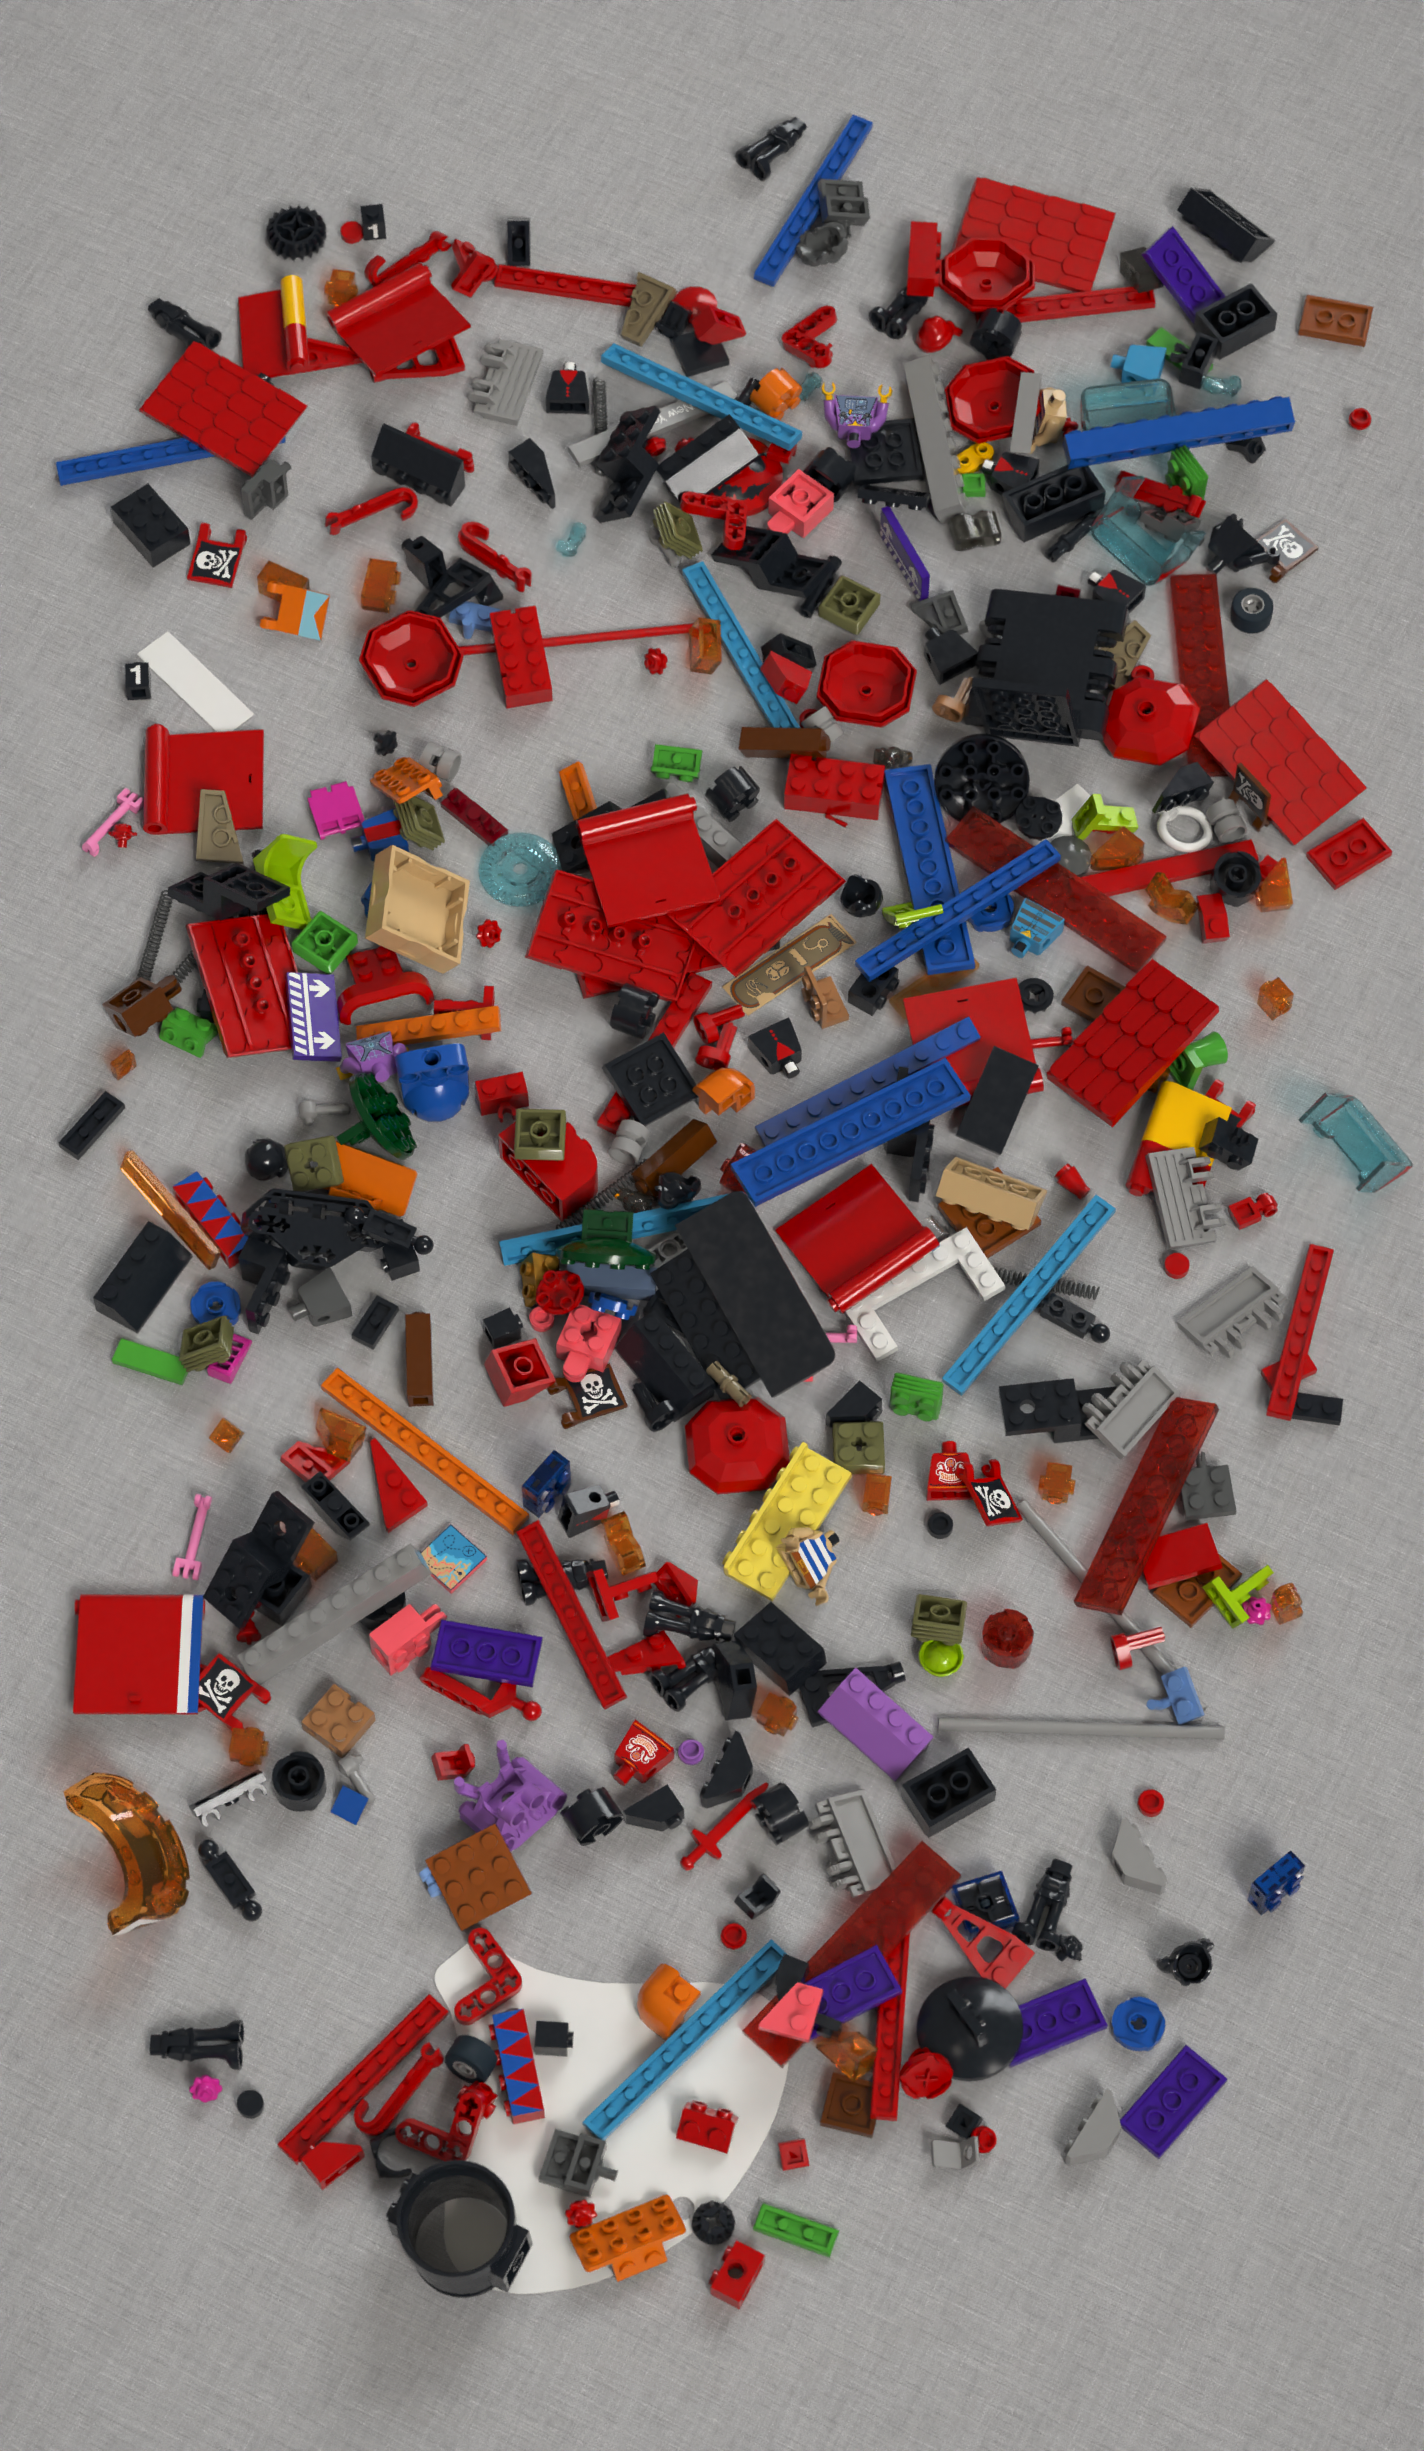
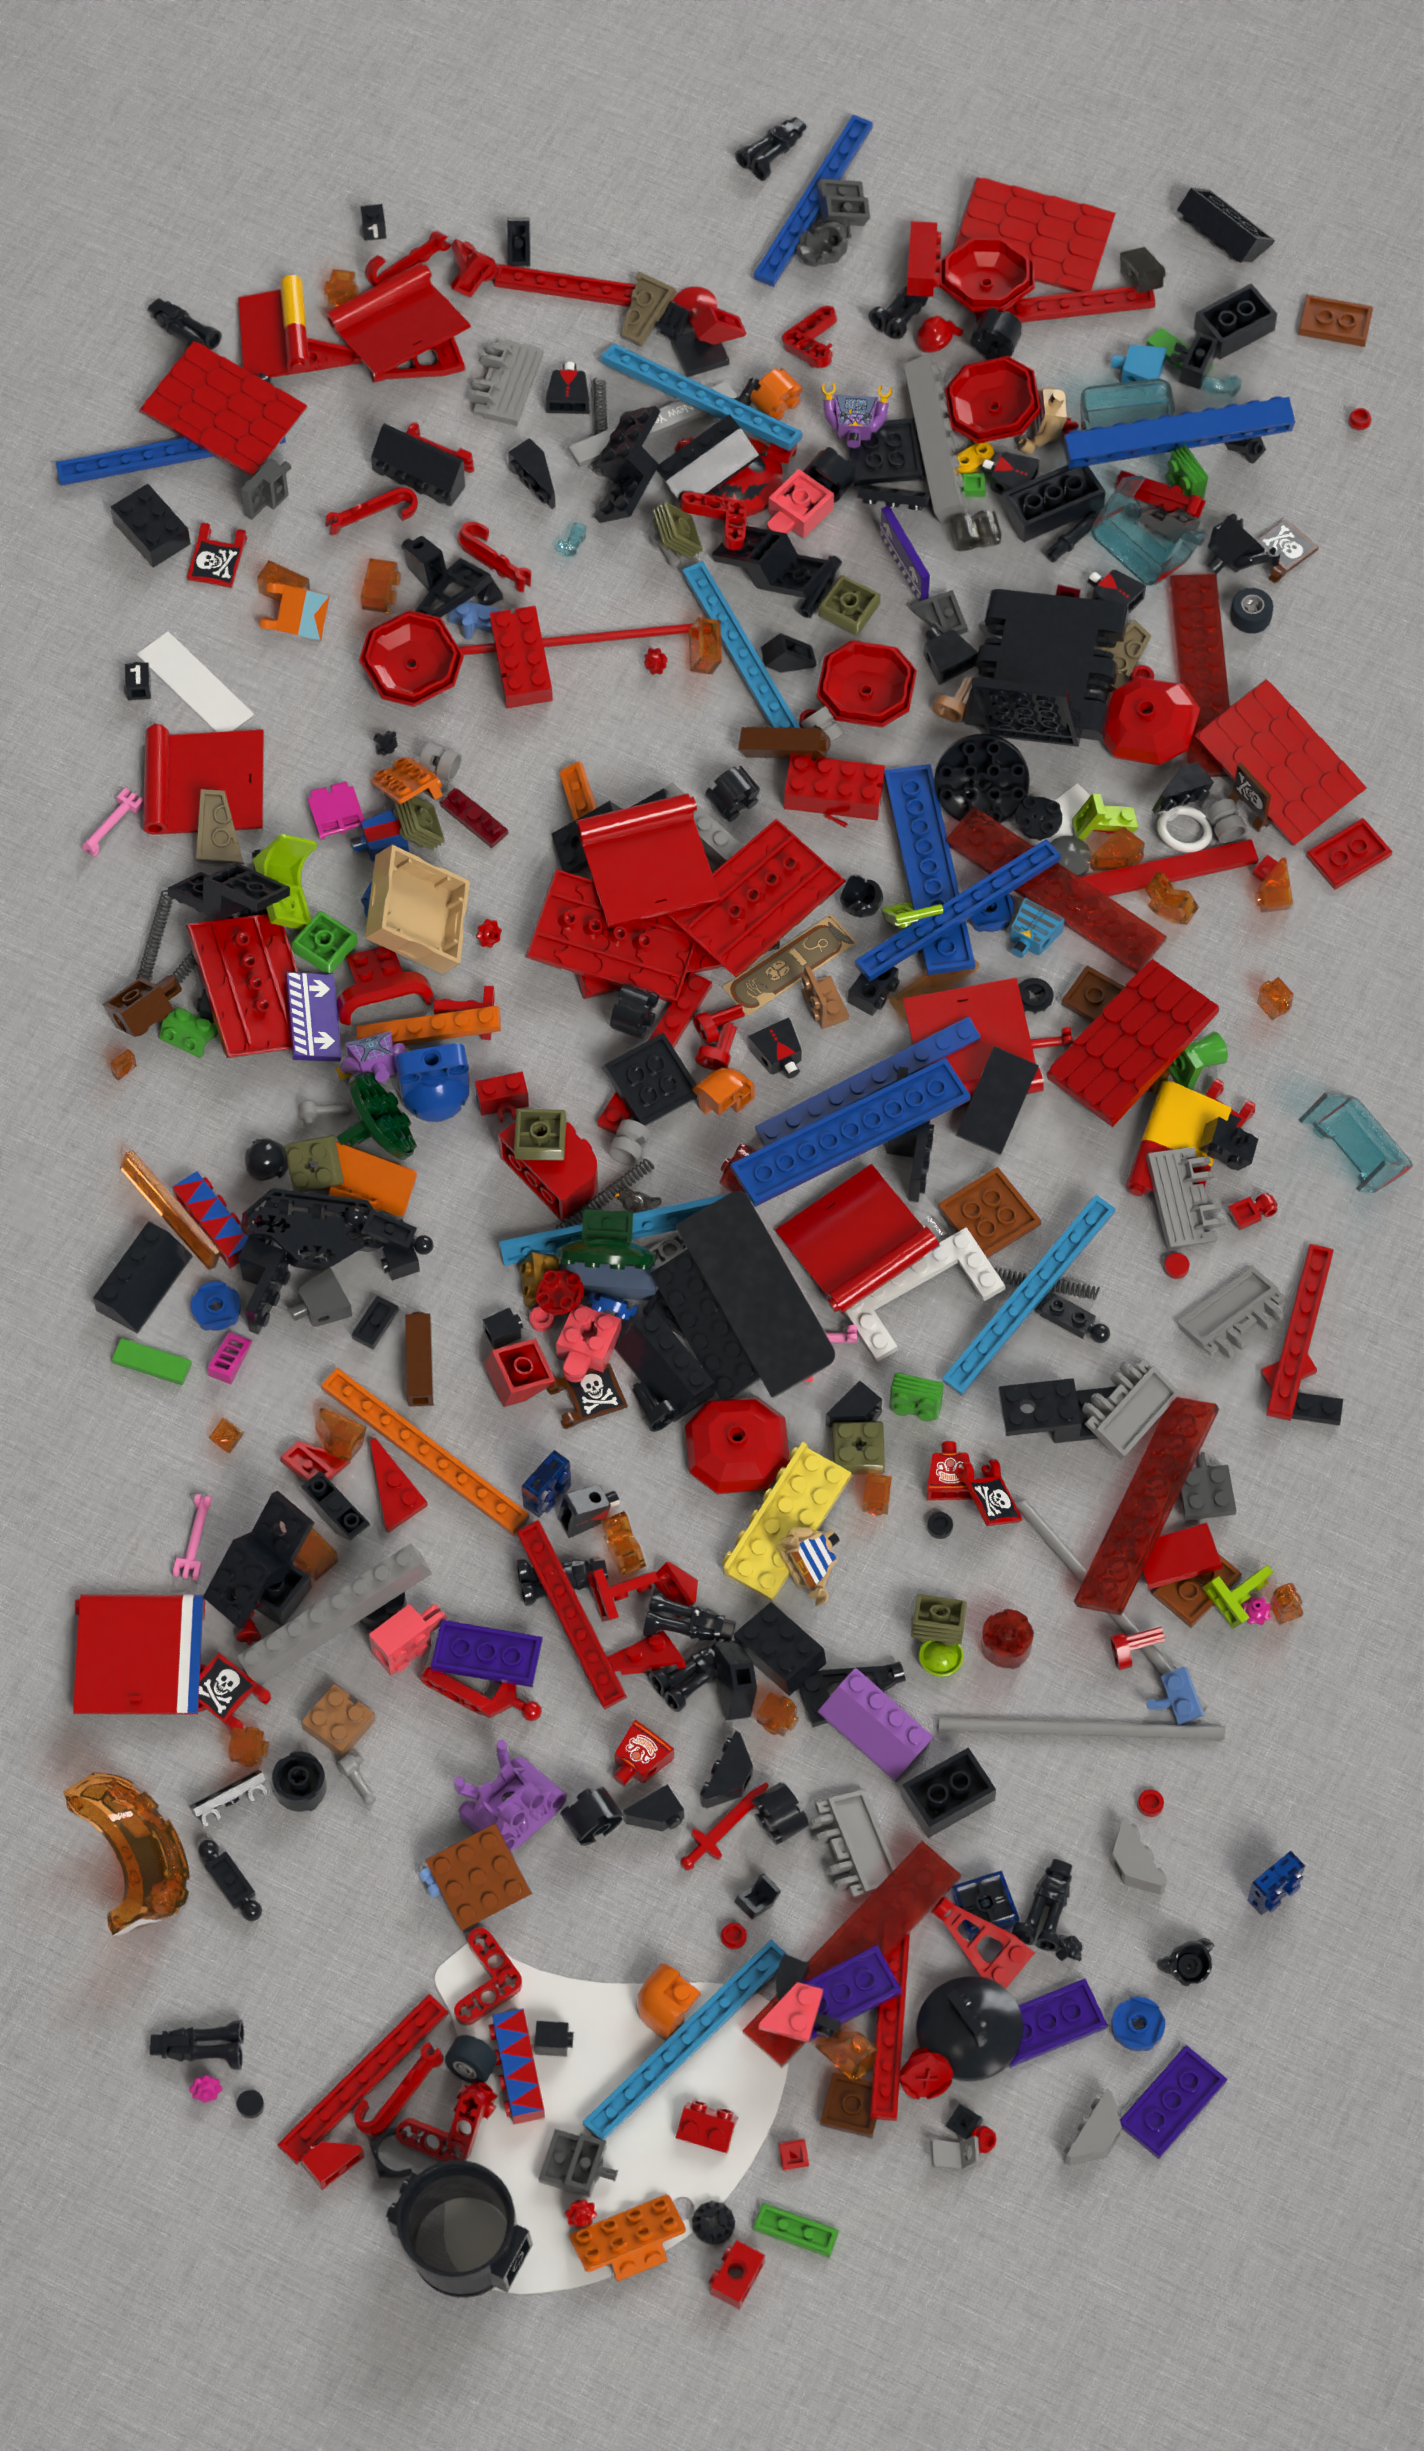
black plate [59,1091,125,1160] -> none
red plant [108,823,137,847] -> none
olive brick [179,1315,234,1372] -> none
black gear [266,205,327,261] -> none
blue sticker [330,1785,369,1825] -> none
red tile [341,221,363,244] -> none
tile [421,1524,487,1594] -> none
red bracket [431,1744,475,1781] -> none
clear light blue piece [479,833,562,907] -> none
reddish brown brick [631,1119,717,1198] -> none
red plate [645,437,667,457] -> none
bright green bracket [651,744,703,782] -> none
black hair [654,1172,701,1210] -> none
medium lavender plate [678,1739,704,1765] -> none
dark tan pin [706,1361,752,1407] -> none
red slope [760,651,812,704] -> none
clear light blue pin [799,372,822,401] -> none
clear smoke animal [873,746,913,769] -> none
tan slope [936,1157,1048,1230] -> none
light grey sticker [1010,372,1042,454] -> none
clear orange brick [1038,1462,1076,1504] -> none
red cone [1054,1163,1091,1200] -> none
dark purple tile [1141,226,1226,324] -> none
red slope [1196,893,1230,944] -> none
black brick [1210,851,1261,907] -> none

